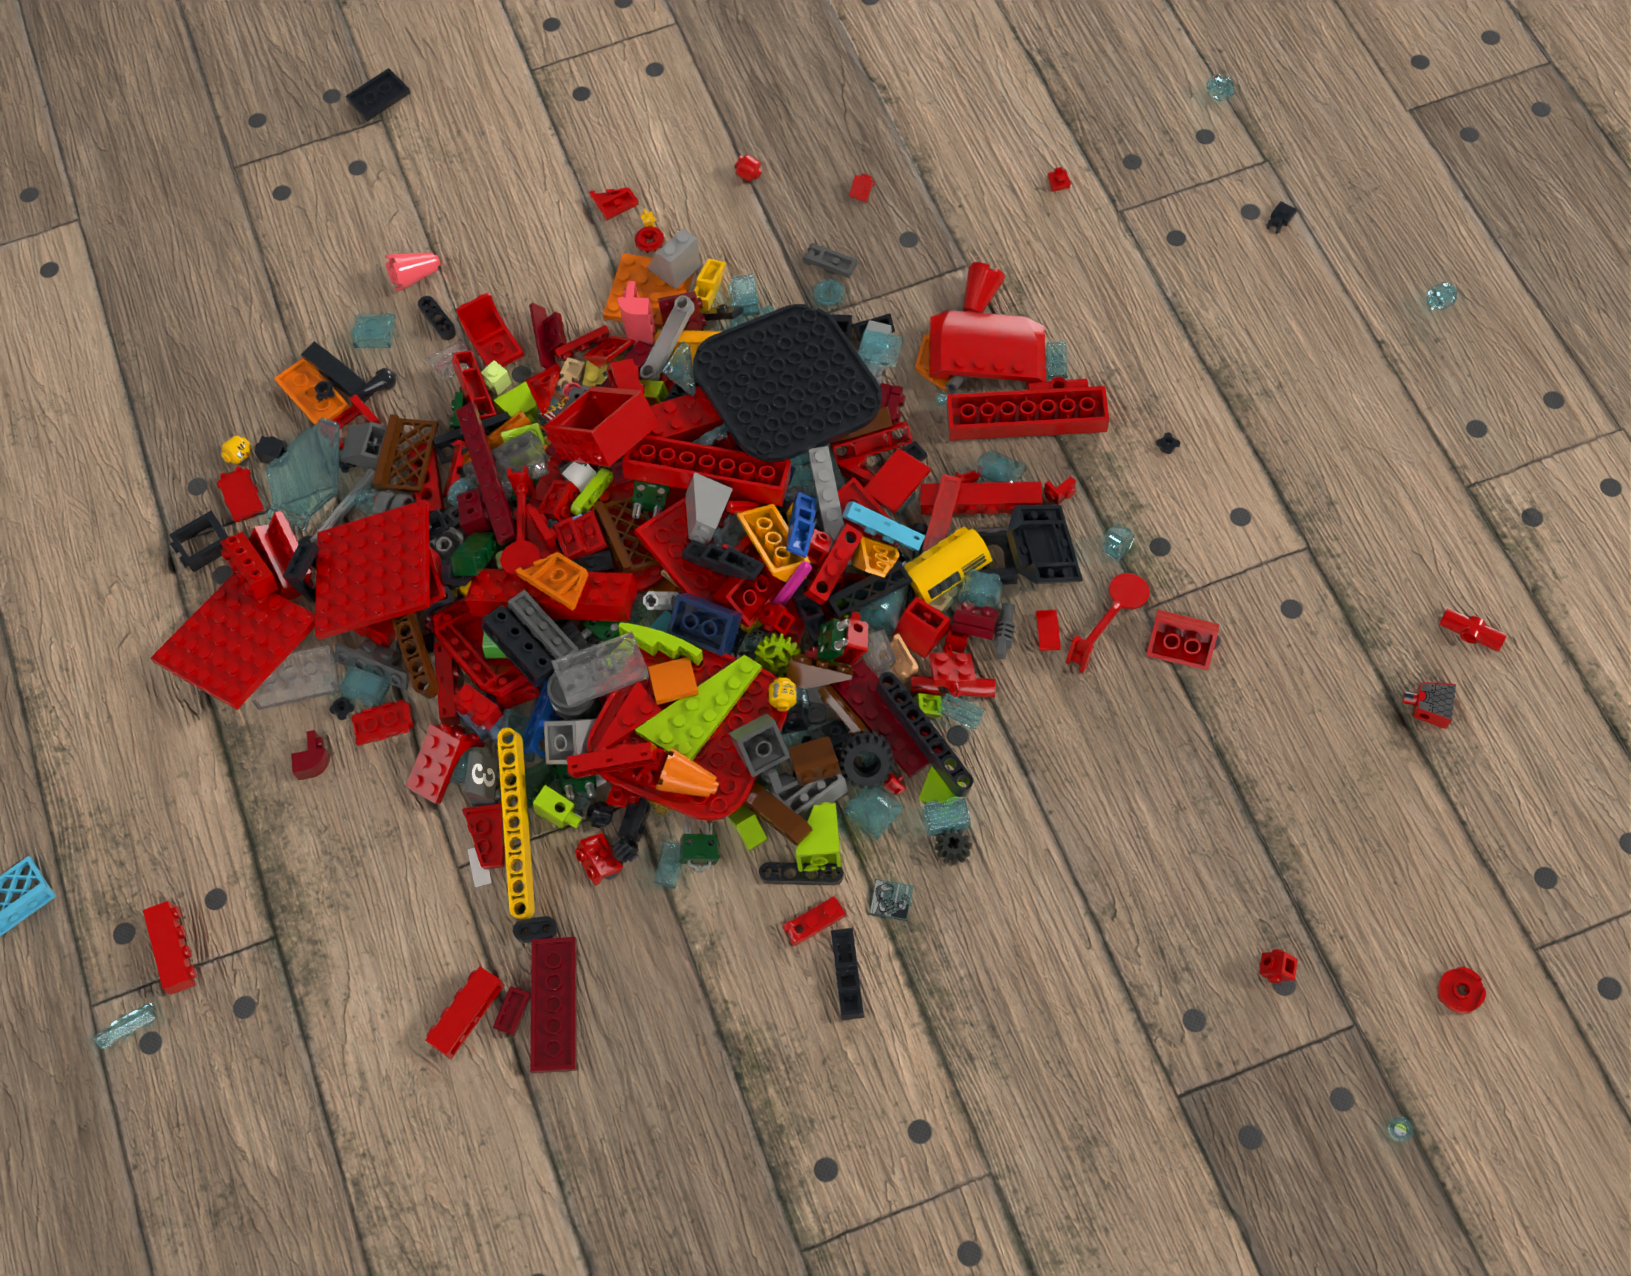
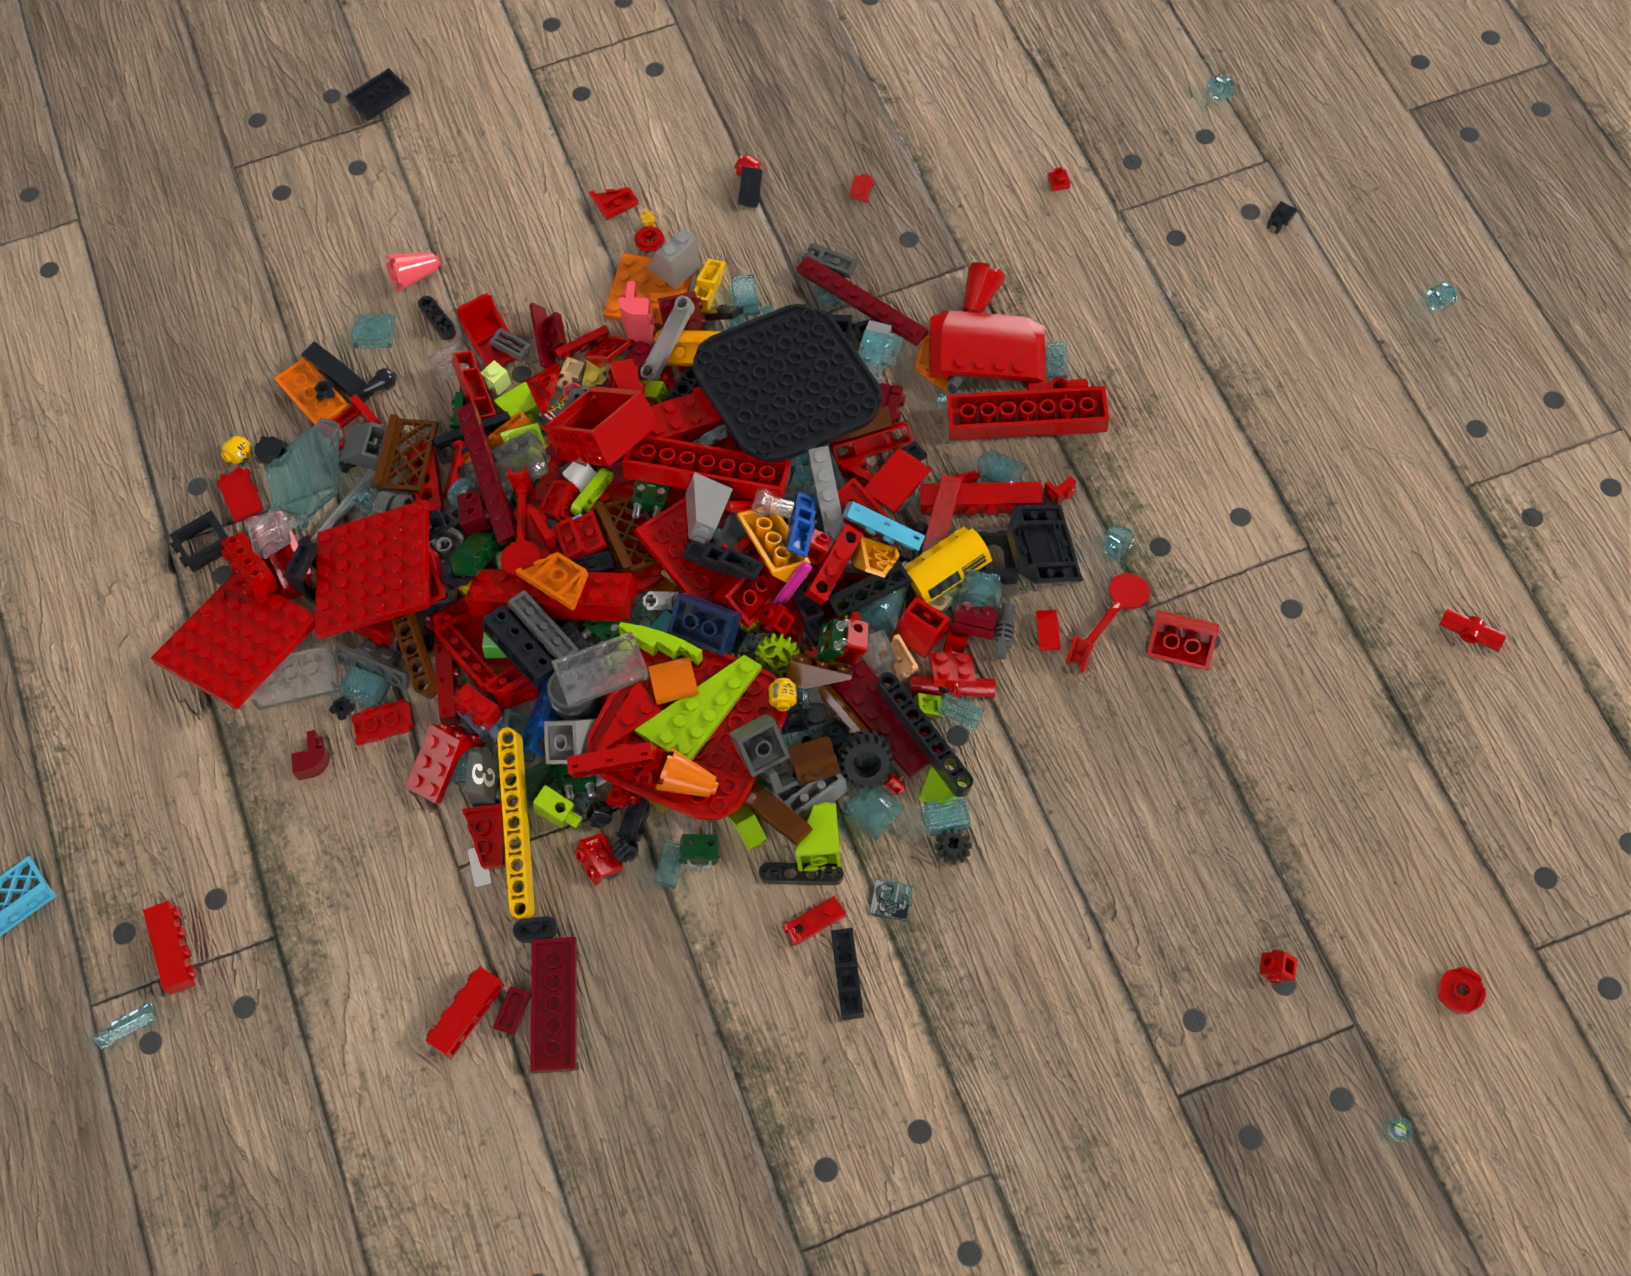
clear light blue wing [662,341,696,396] -> none
black plate [1156,432,1180,454] -> none
torso [1402,682,1456,729] -> none
none -> clear torso [247,511,297,559]
none -> dark grey tile [489,328,532,362]
none -> black slope [738,166,763,207]
none -> clear piece [751,489,794,519]
none -> dark red plate [796,256,928,347]

